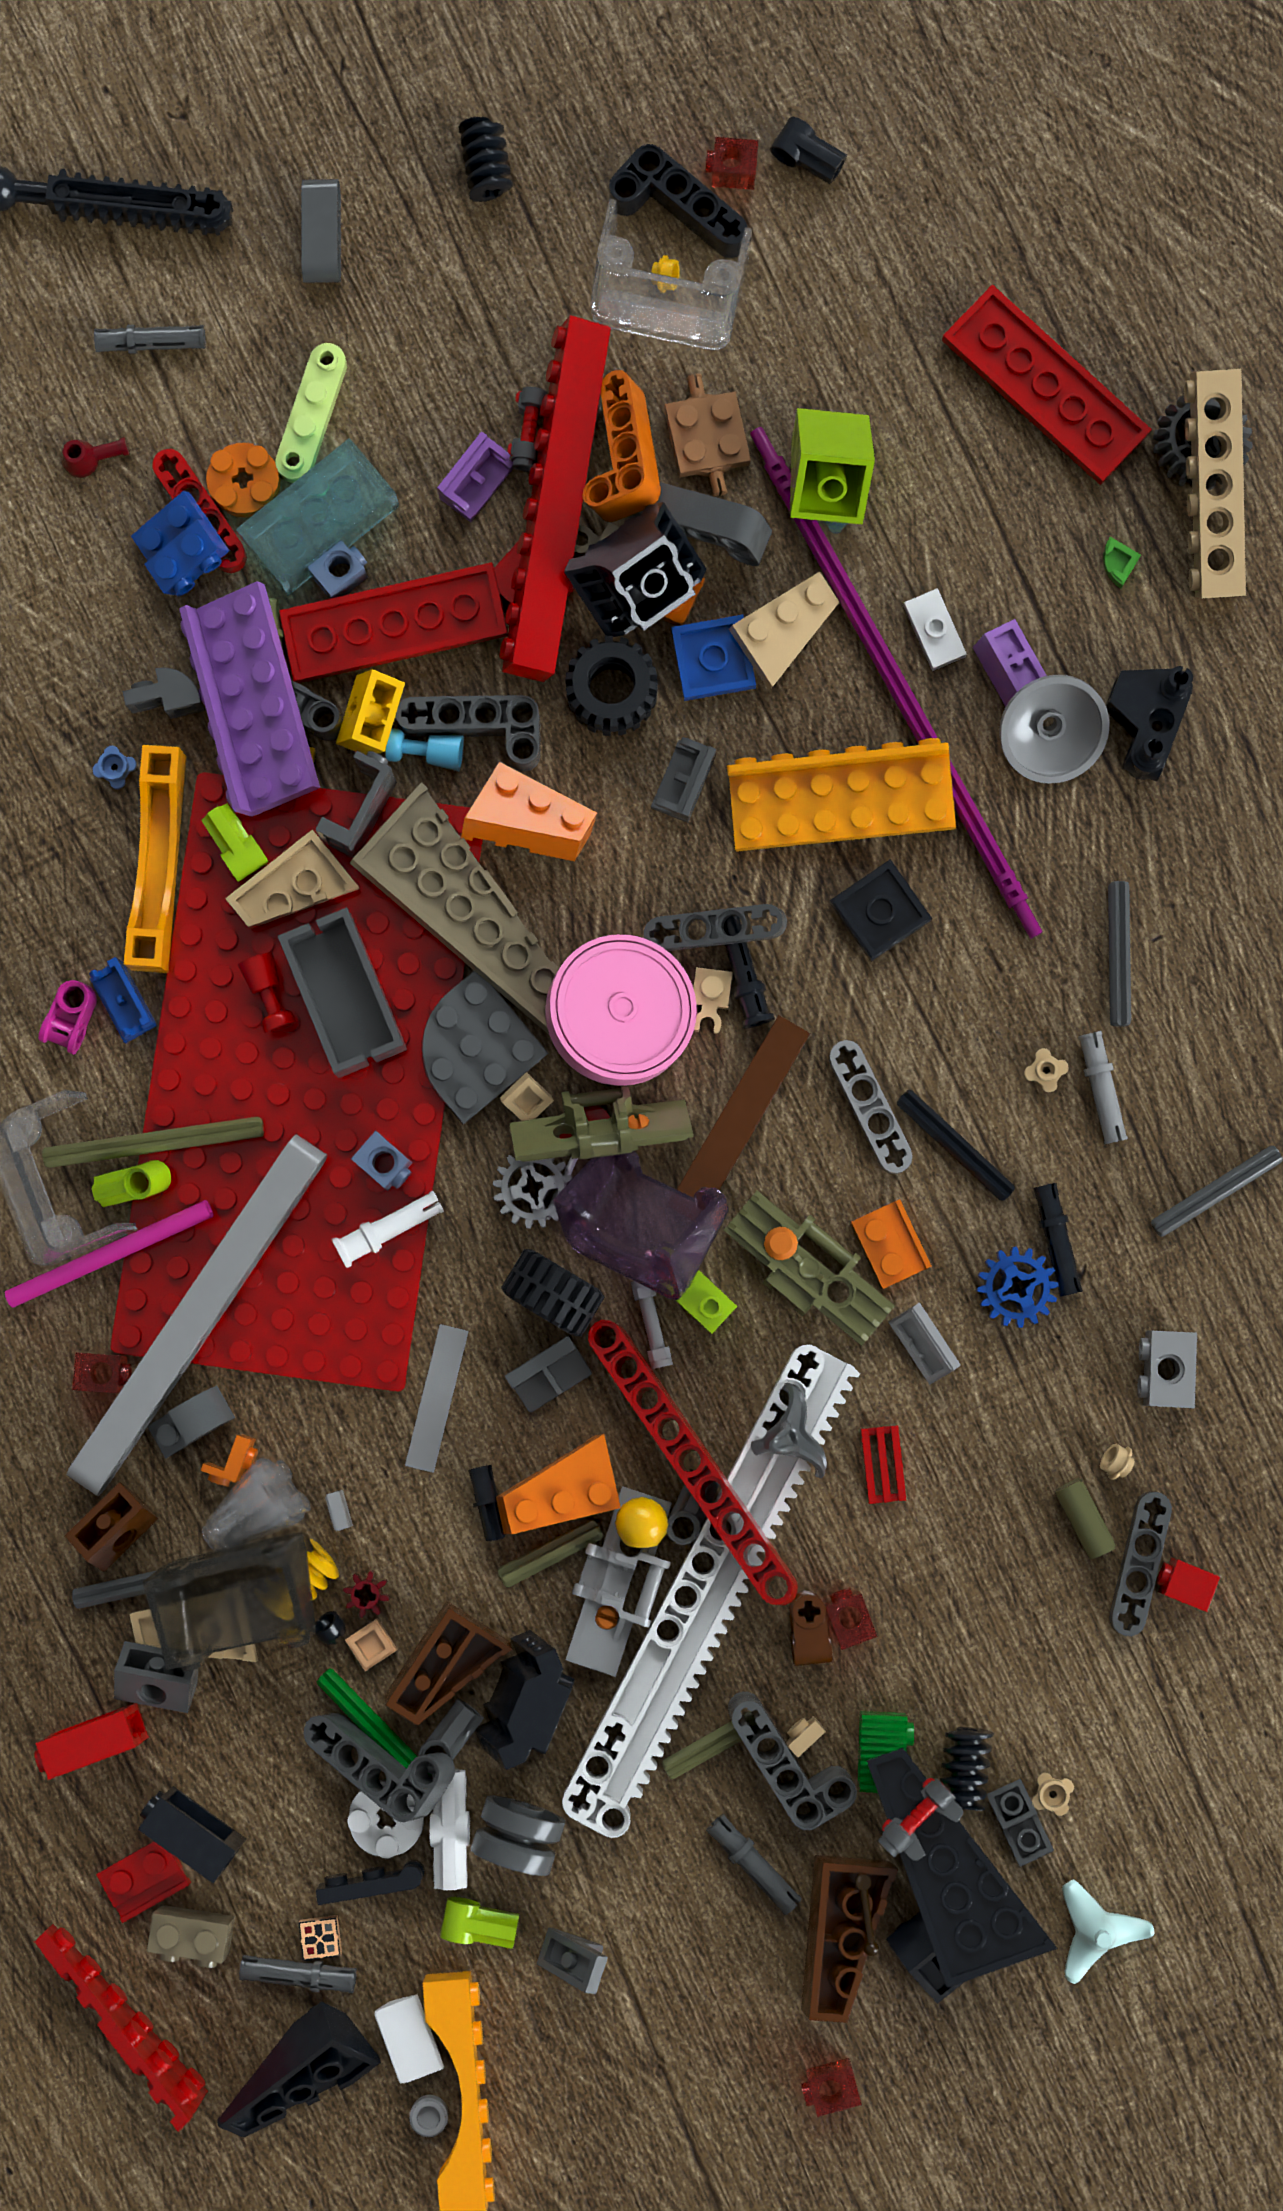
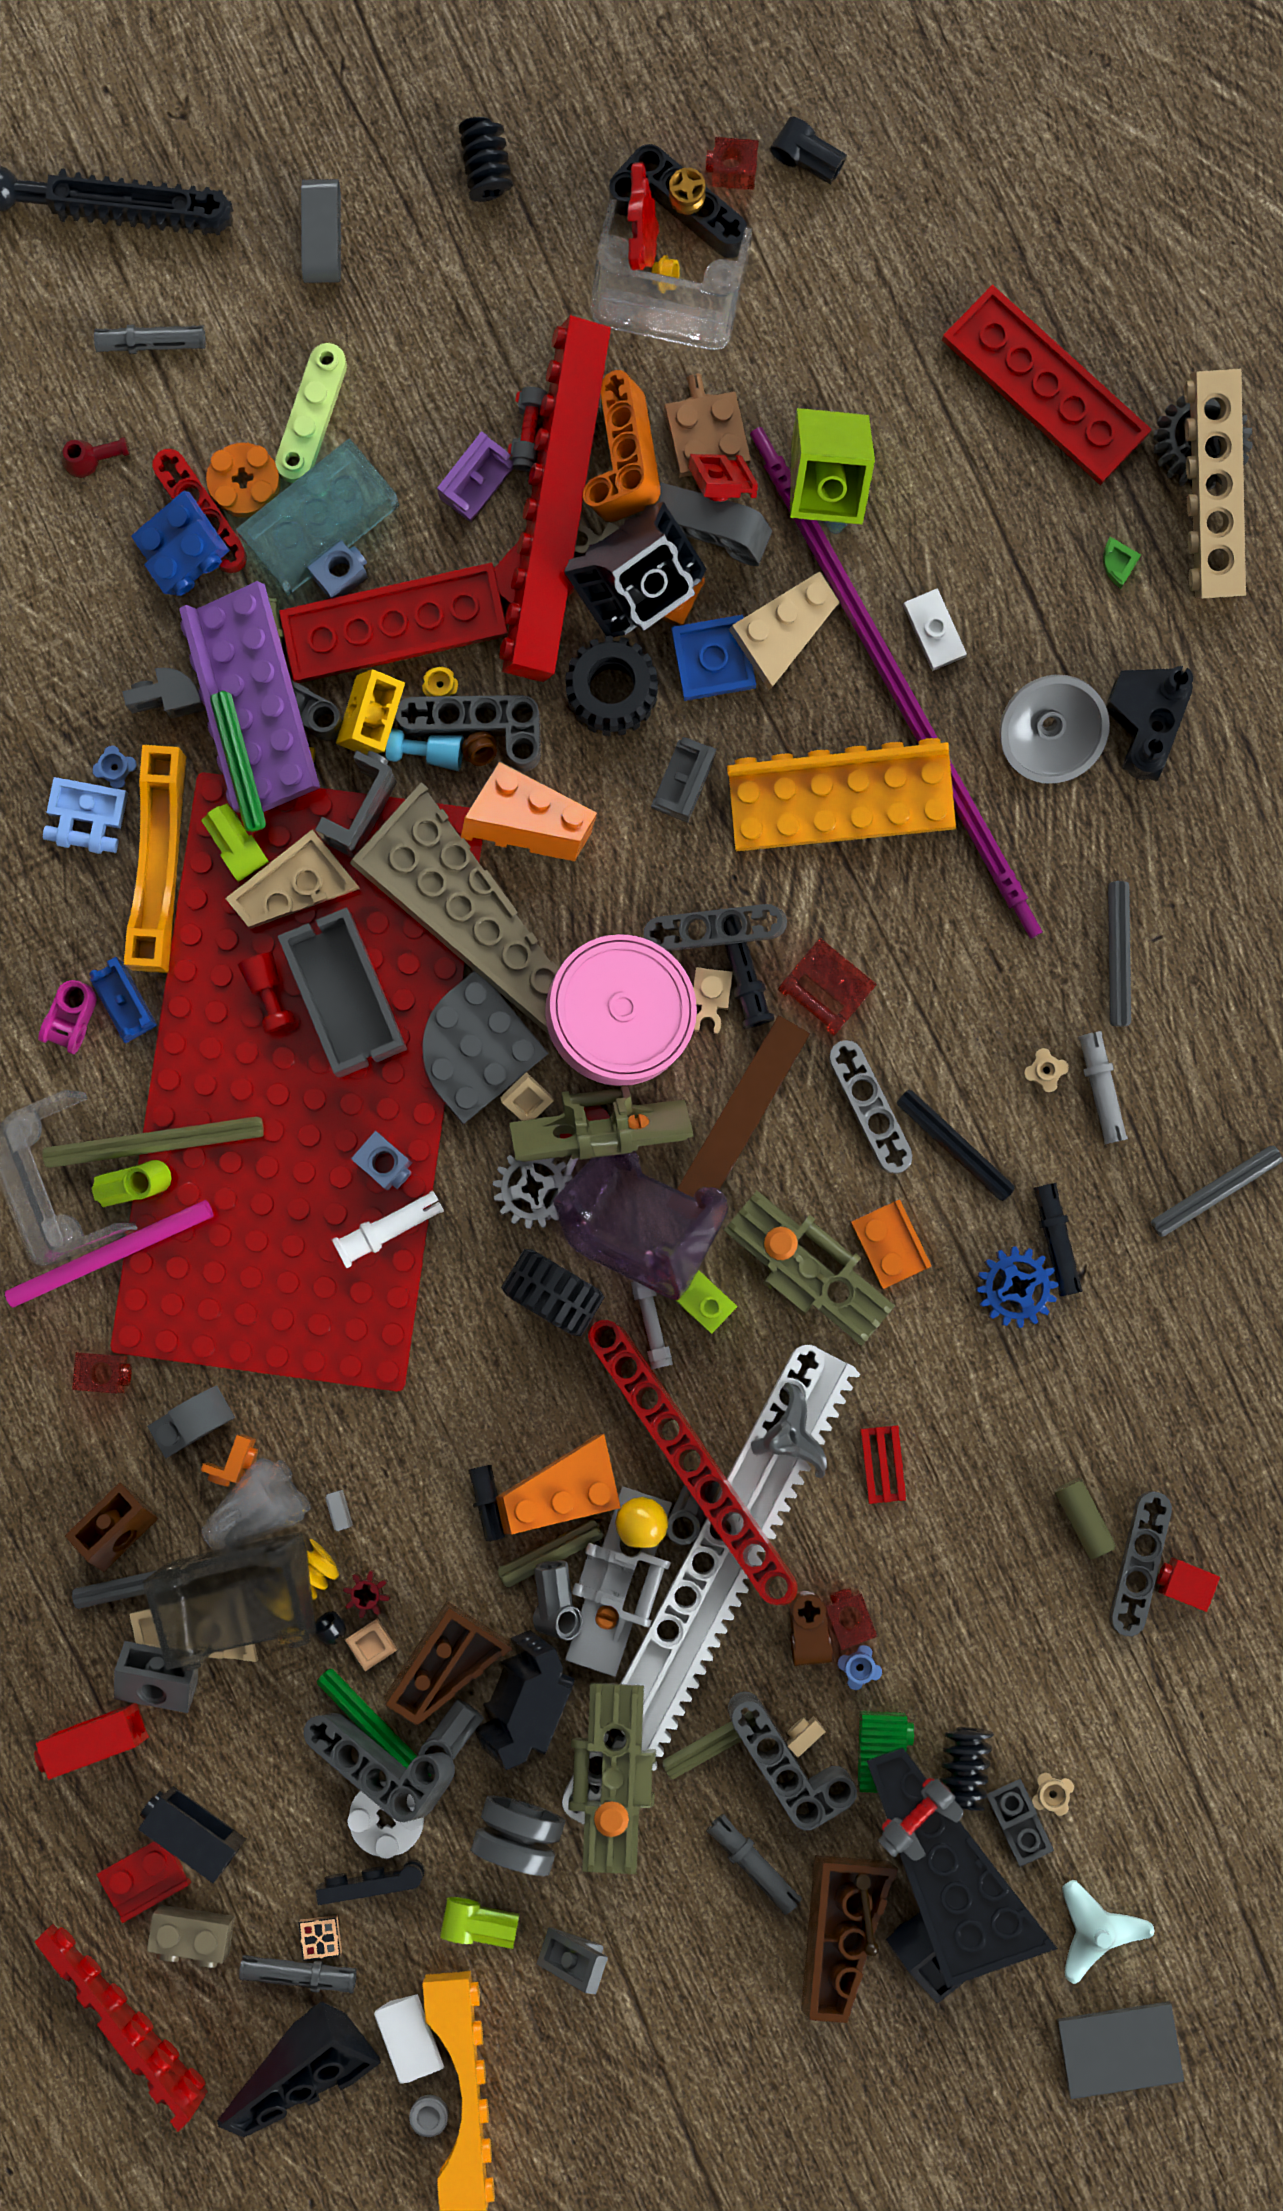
light grey beam [67,1134,327,1497] -> none
light grey sticker [405,1324,468,1473] -> none
white piece [430,1769,470,1890] -> none
dark grey panel [505,1336,592,1412] -> none
clear red brick [801,2058,862,2117] -> none
black plate [829,859,932,962] -> none
light grey plate [888,1302,961,1385] -> none
medium lavender hinge [973,619,1047,706] -> none
tan plate [1100,1444,1134,1480] -> none
light grey brick [1137,1330,1197,1408] -> none
none -> light blue plate [43,777,128,854]
none -> green axle [210,691,266,832]
none -> yellow plate [422,667,458,697]
none -> reddish brown plate [461,731,497,766]
none -> dark grey piece [533,1560,583,1640]
none -> olive piece [568,1683,656,1874]
none -> red tile [628,162,659,271]
none -> pearl gold wheel [669,168,706,214]
none -> red plate [688,454,758,501]
none -> clear red plate [777,938,877,1036]
none -> medium blue plate [838,1645,882,1690]
none -> dark grey tile [1057,2001,1184,2099]

